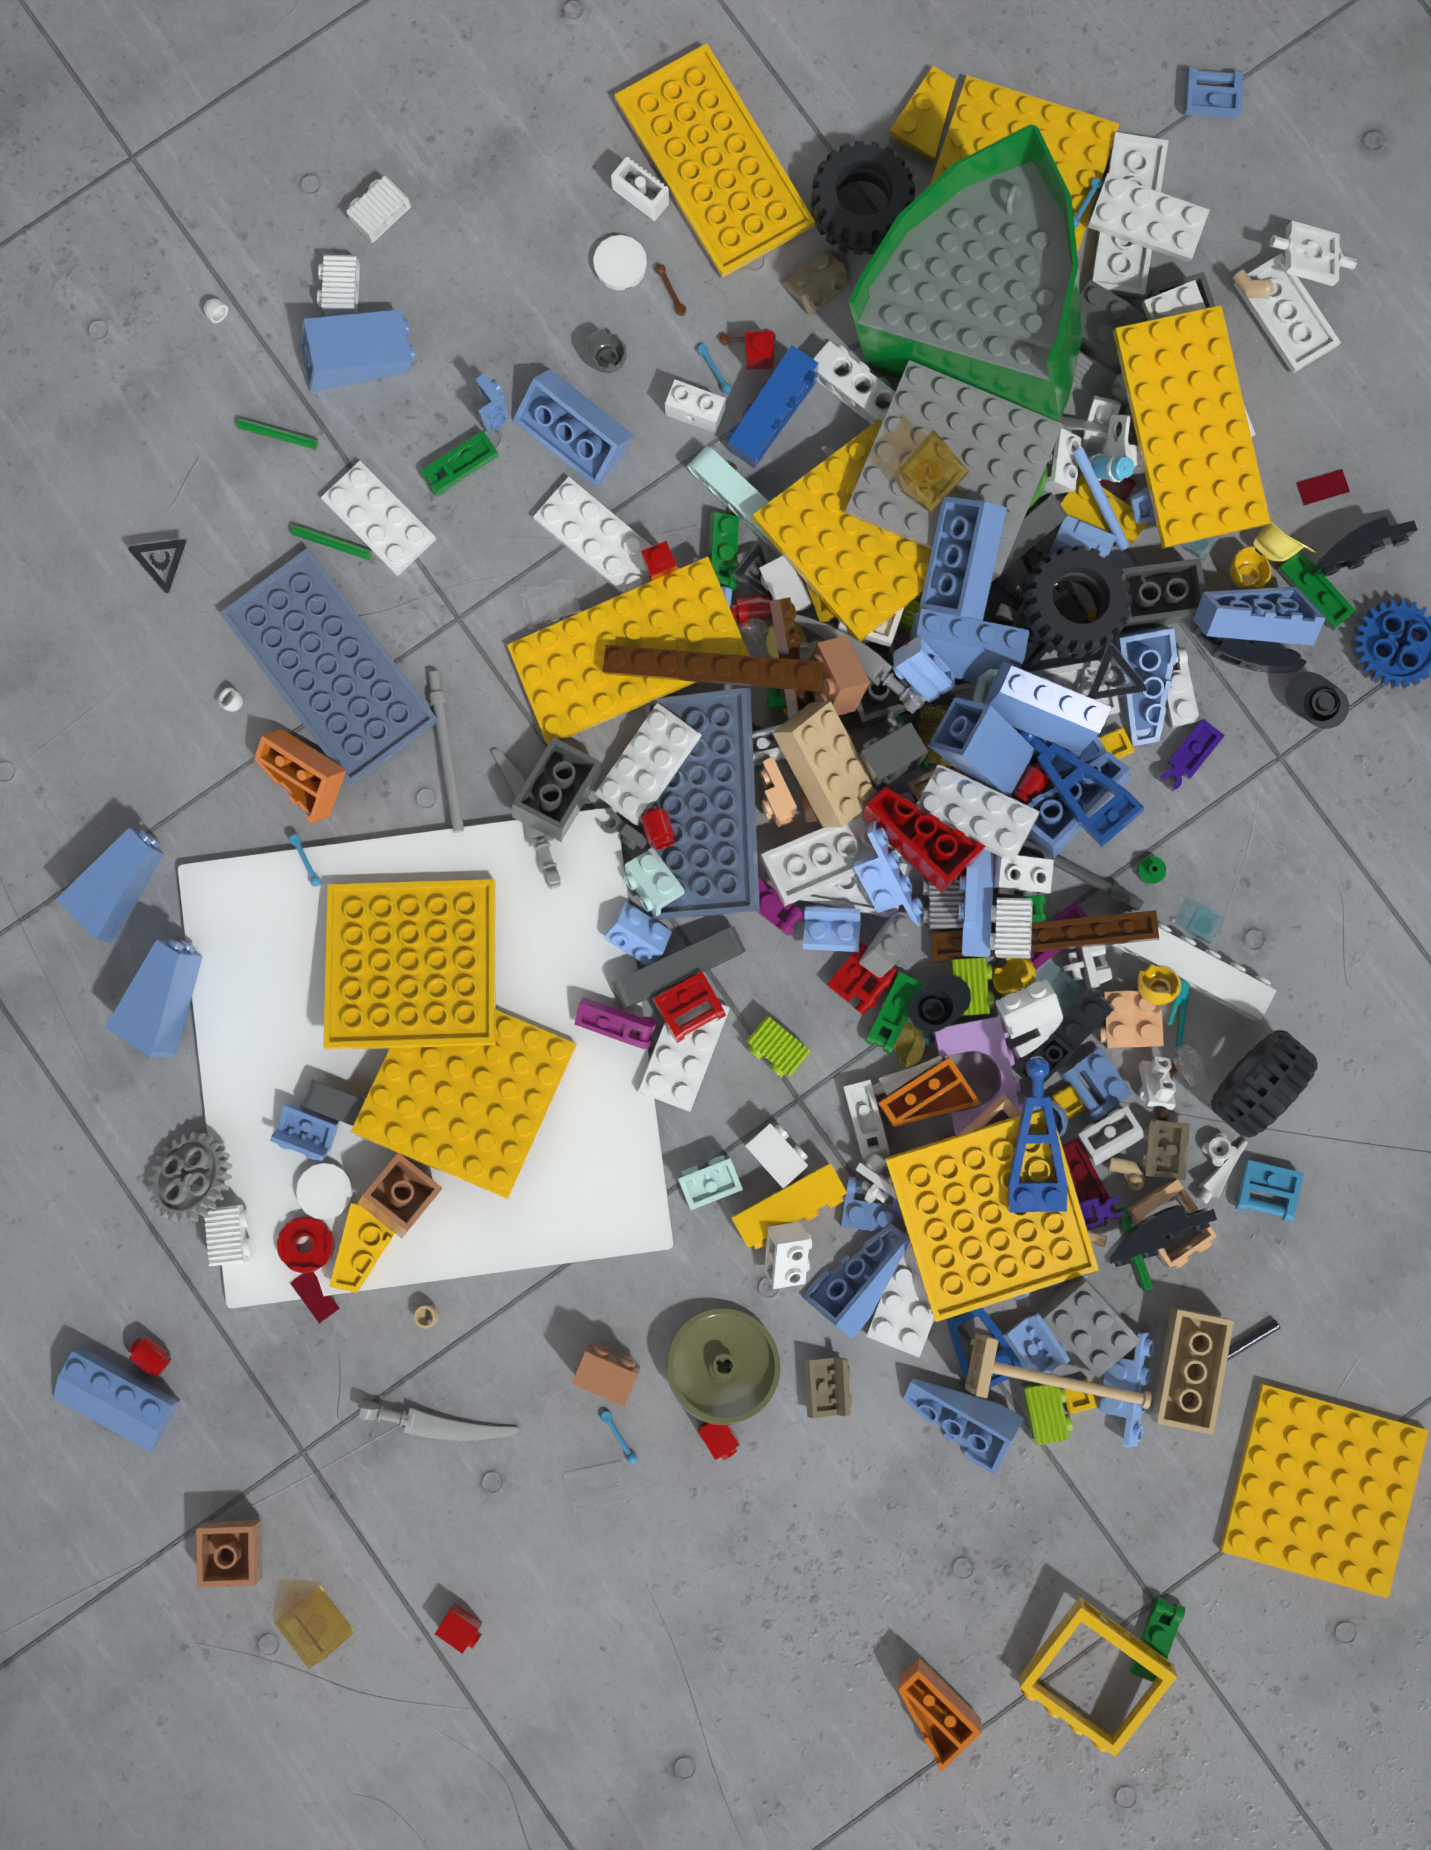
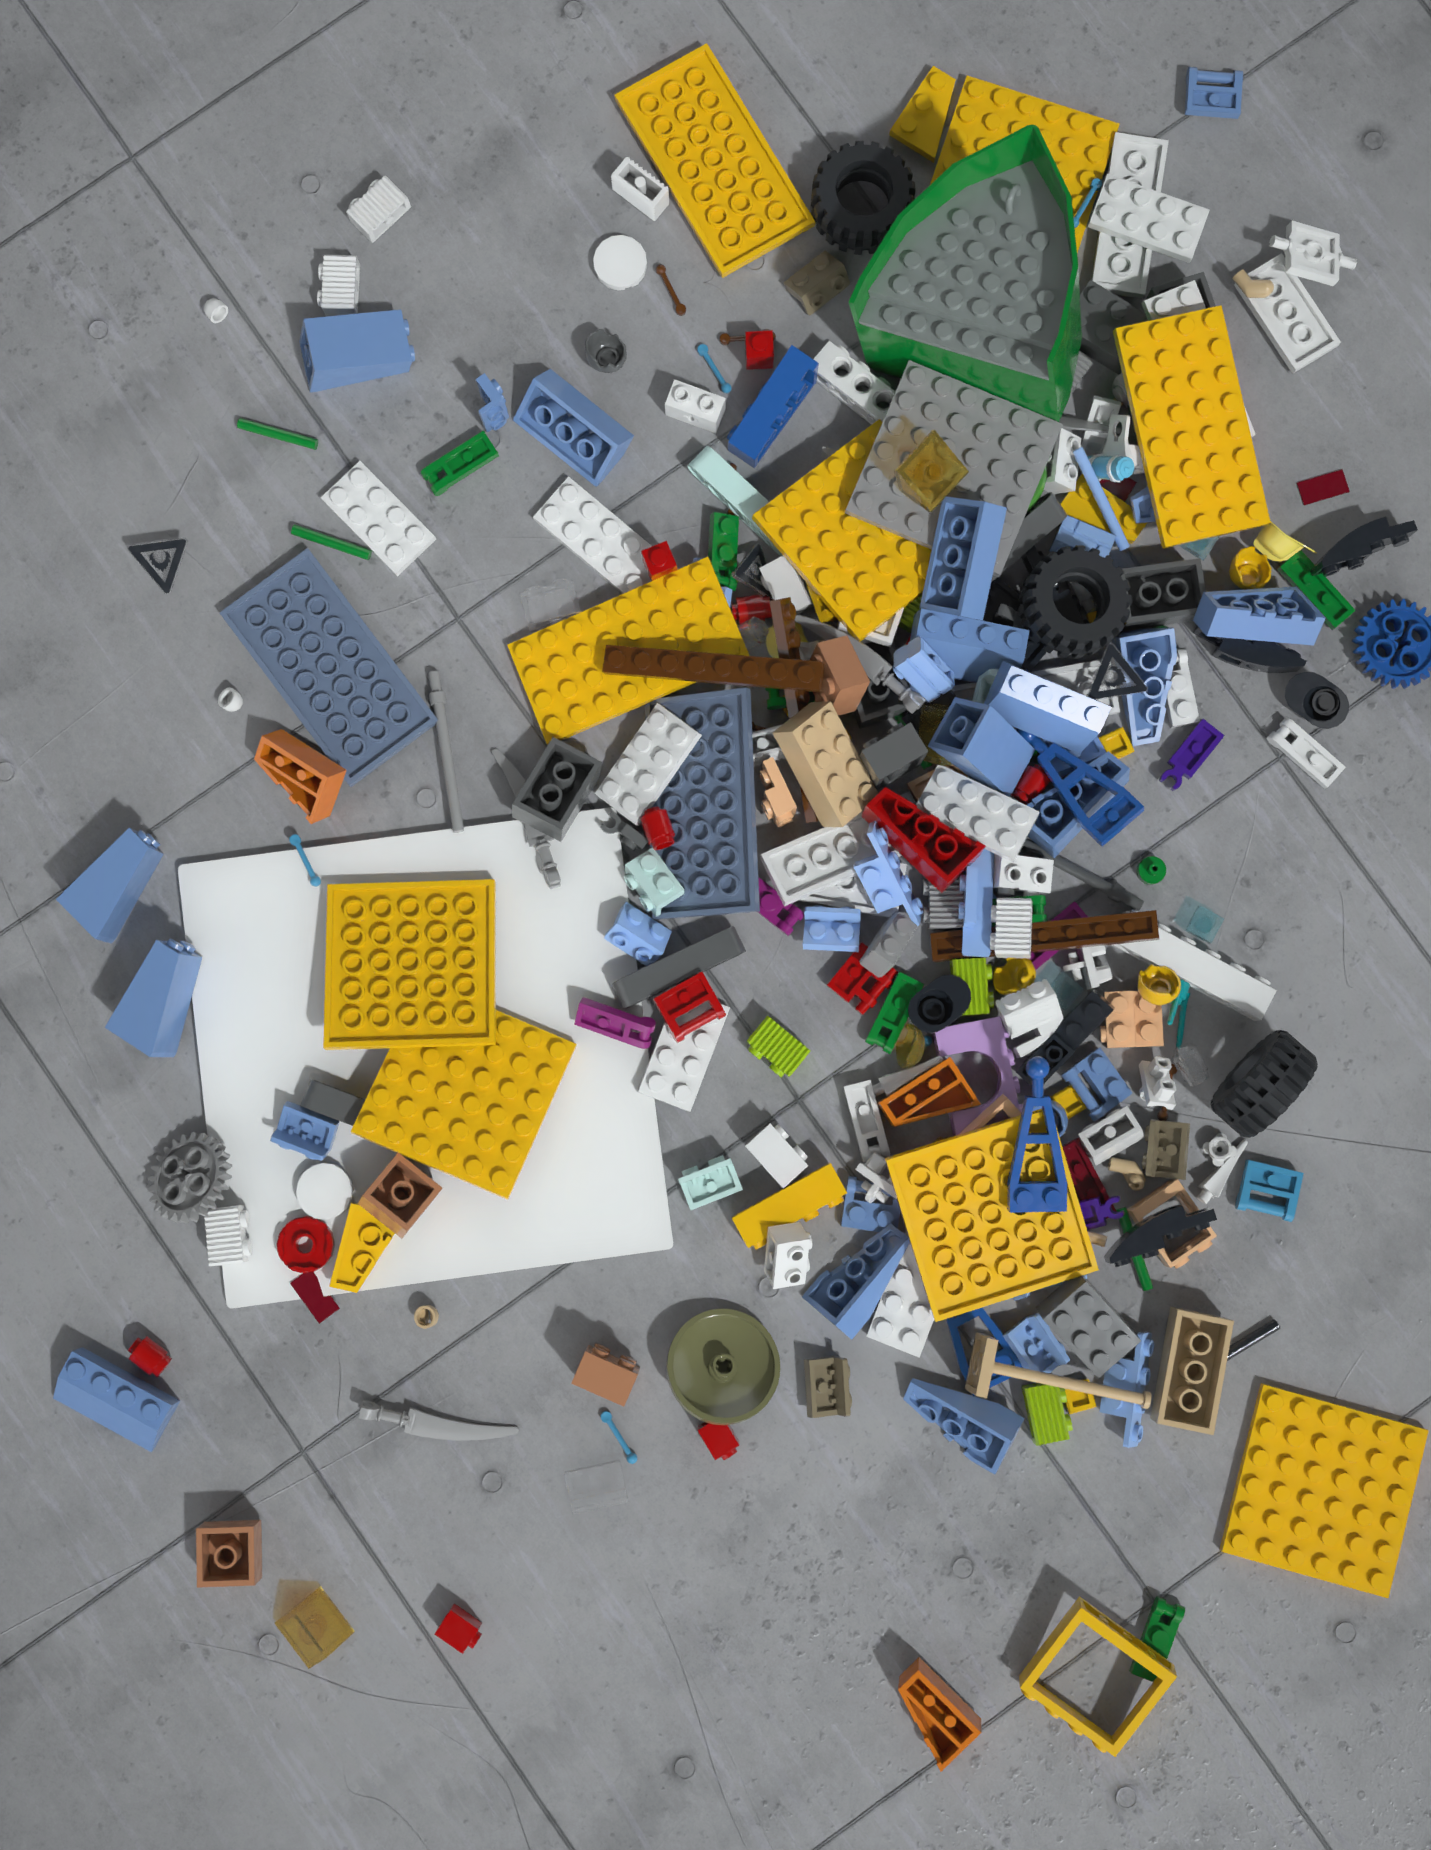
none -> white plate [1267,717,1346,789]

